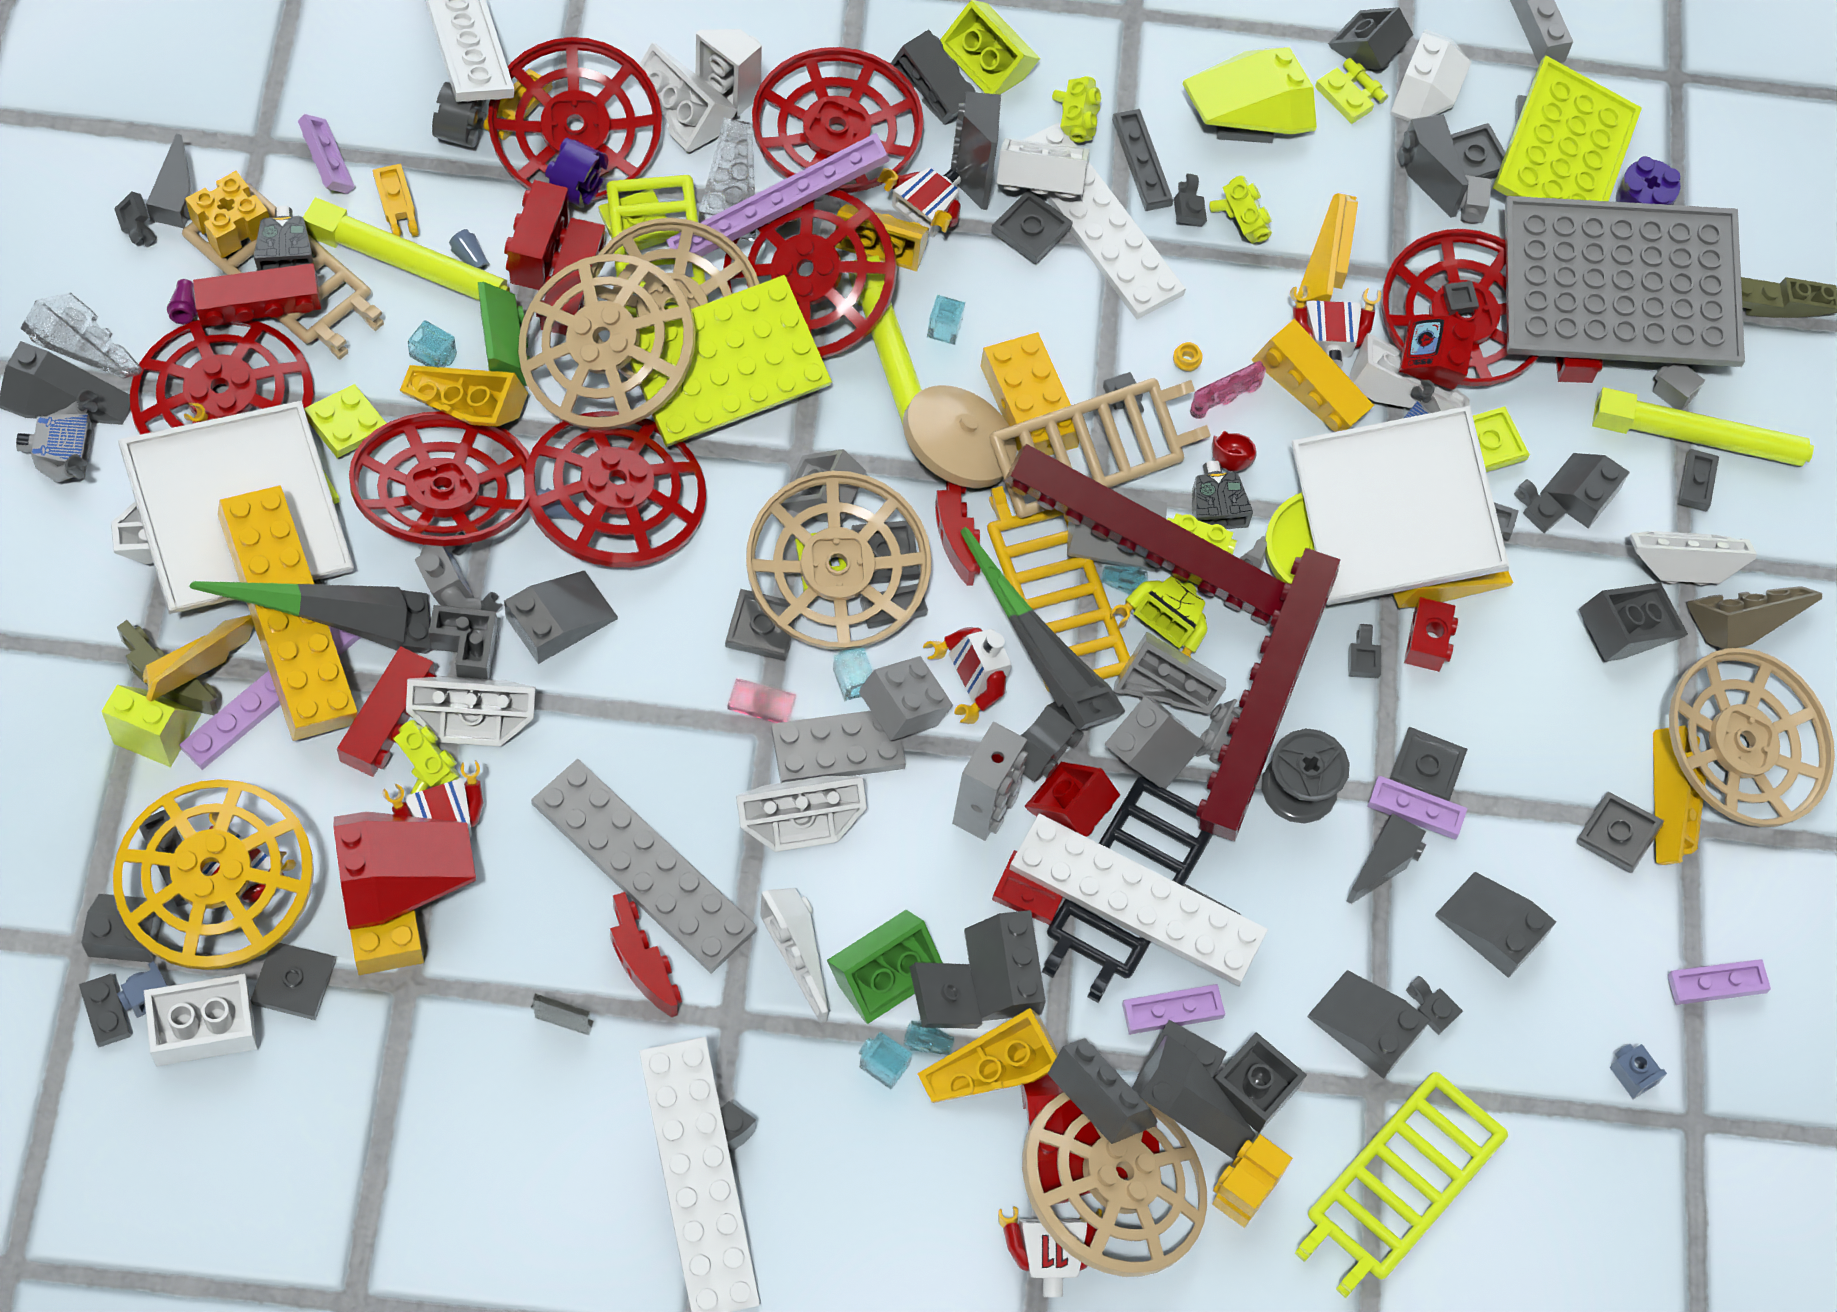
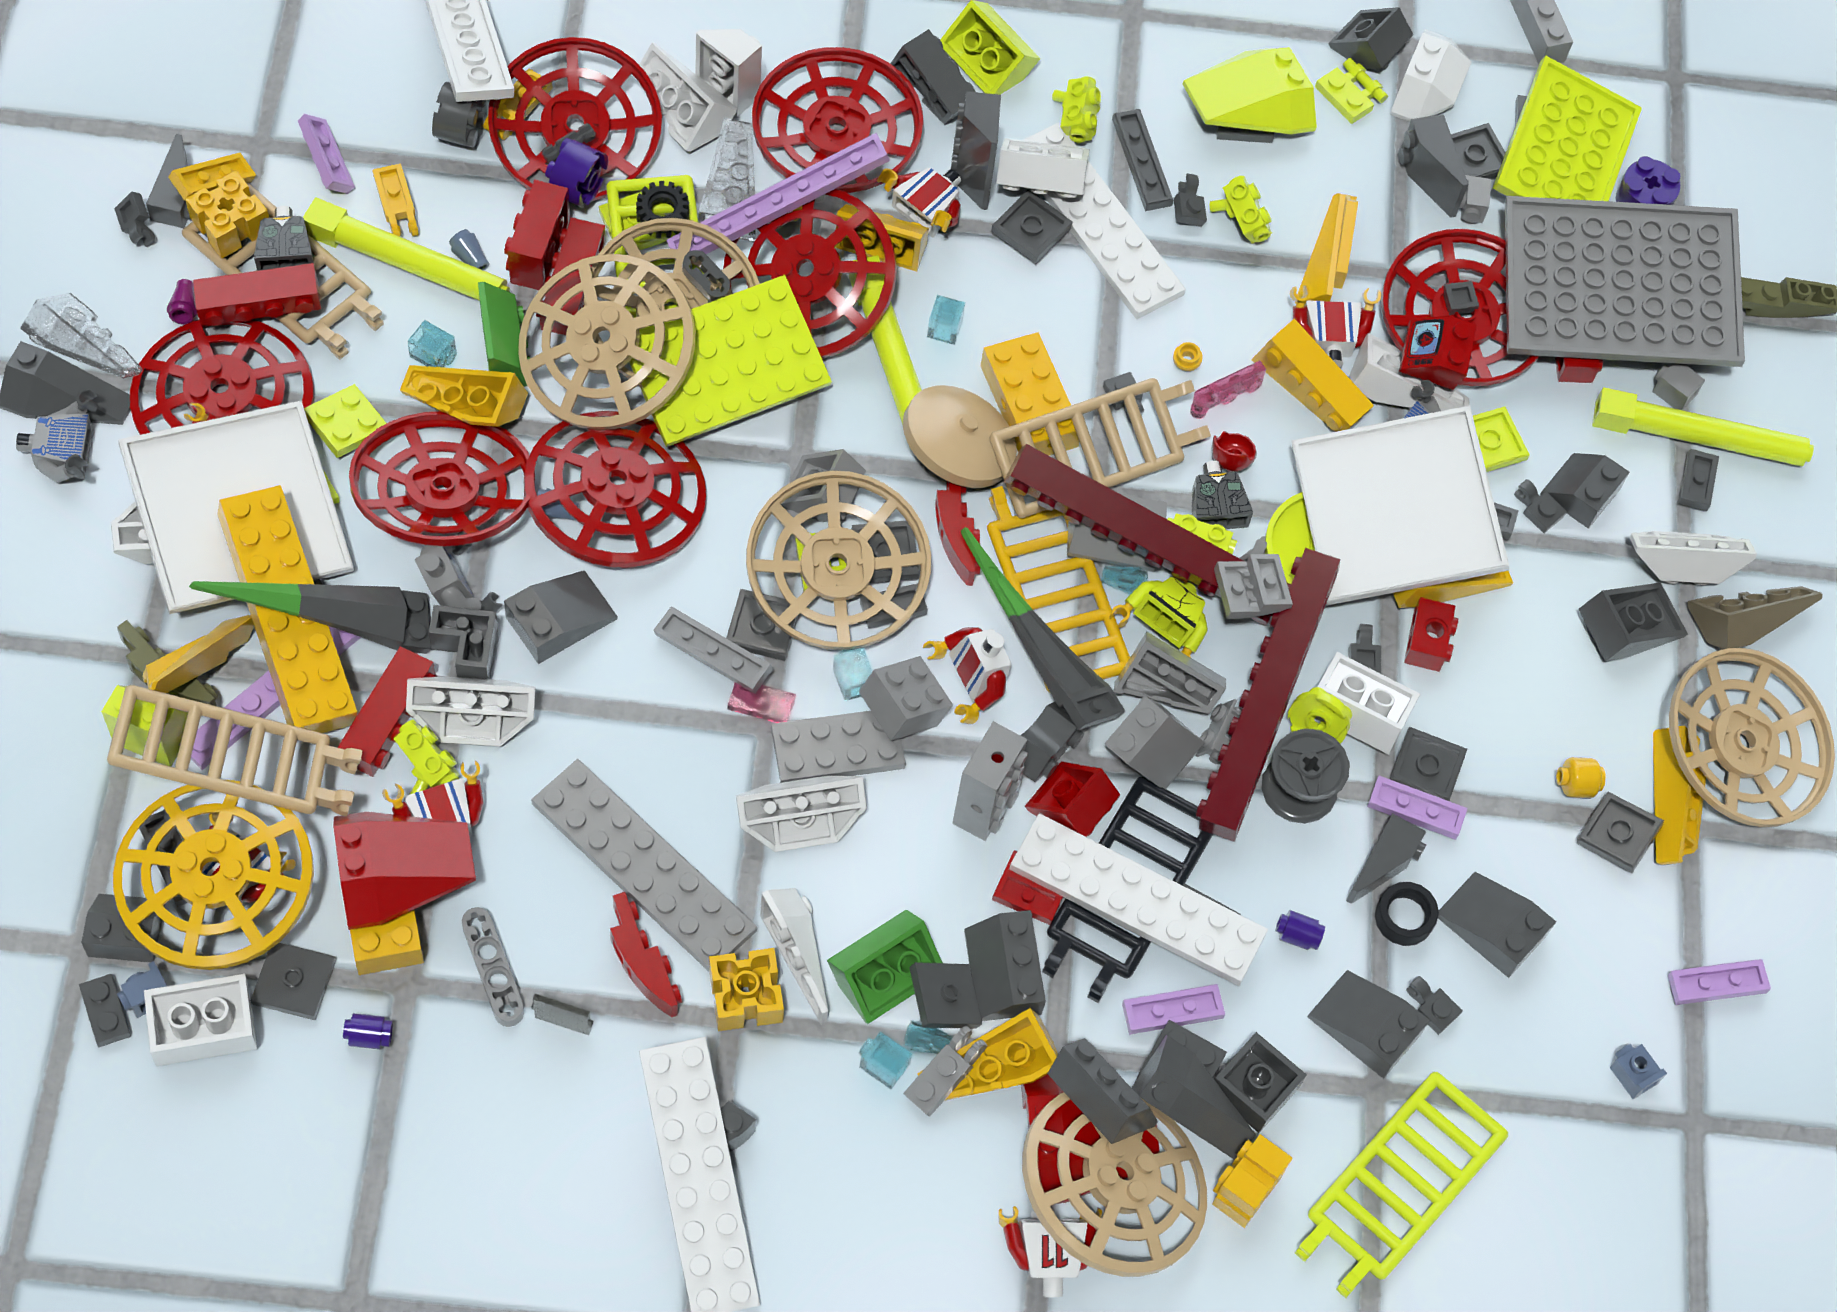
none -> tan bar [107,685,363,816]
none -> yellow plate [168,152,256,201]
none -> dark purple brick [343,1013,393,1050]
none -> light grey beam [462,907,524,1027]
none -> dark grey axle [542,123,595,164]
none -> black tyre [636,181,689,238]
none -> light grey plate [653,606,773,694]
none -> dark grey beam [682,250,730,301]
none -> yellow brick [709,948,784,1031]
none -> light grey hinge [903,1026,987,1117]
none -> light grey slope [1214,554,1293,619]
none -> dark purple brick [1275,910,1325,950]
none -> neon yellow plate [1288,687,1352,744]
none -> white slope [1316,652,1420,755]
none -> black tyre [1375,882,1439,946]
none -> yellow head [1556,757,1606,798]

